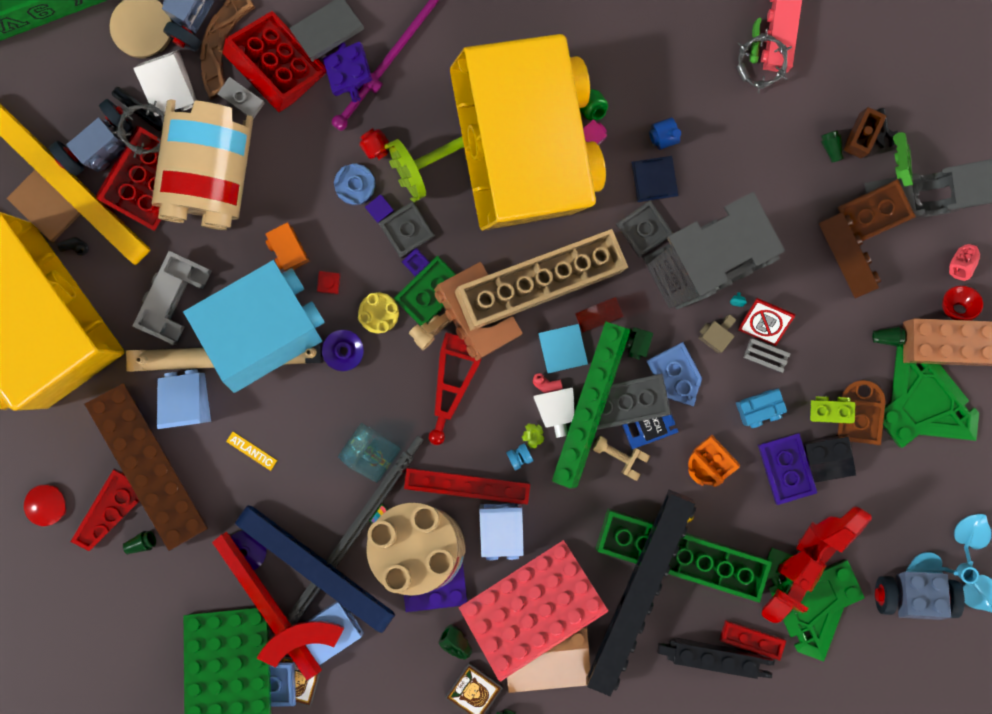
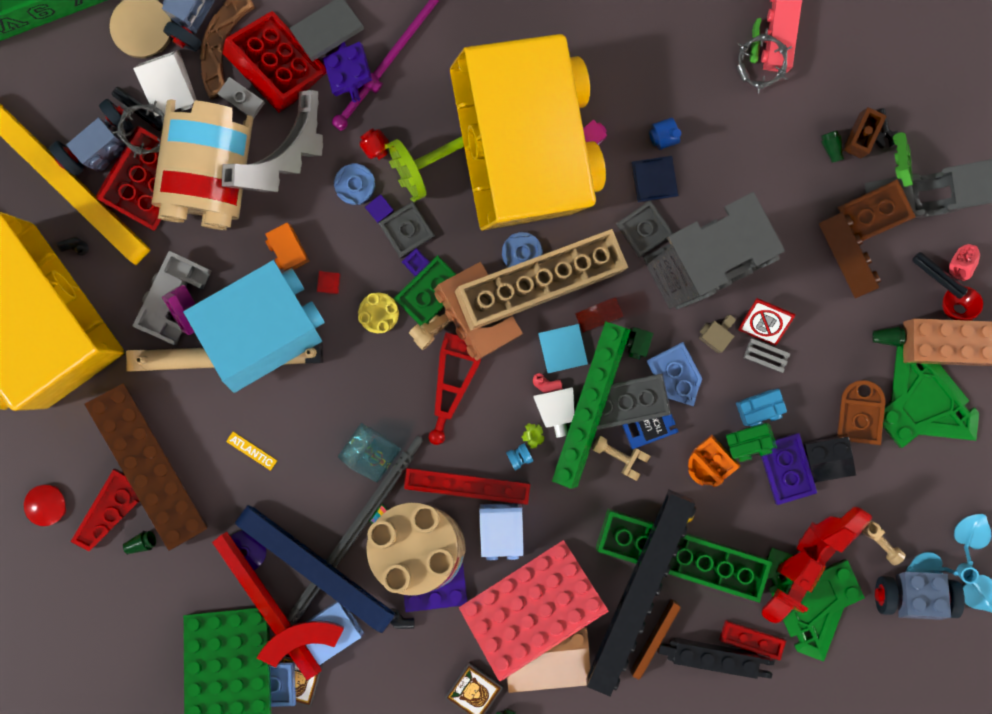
medium nougat tile [6,170,81,242] -> none
light blue slope [157,369,211,429] -> none
dark purple dish [322,330,364,371] -> none
dark green rock [438,624,472,660] -> none
green head [579,89,608,121] -> none
teal rock [730,292,747,307] -> none
lime bracket [810,396,855,423] -> none
none -> magenta panel [162,285,196,335]
none -> light grey arch [222,90,323,192]
none -> black arm [390,608,415,629]
none -> medium blue tile [502,232,543,268]
none -> dark orange tile [630,599,681,680]
none -> green brick [726,423,777,462]
none -> tan bar [862,521,906,565]
none -> black axle [912,252,968,299]

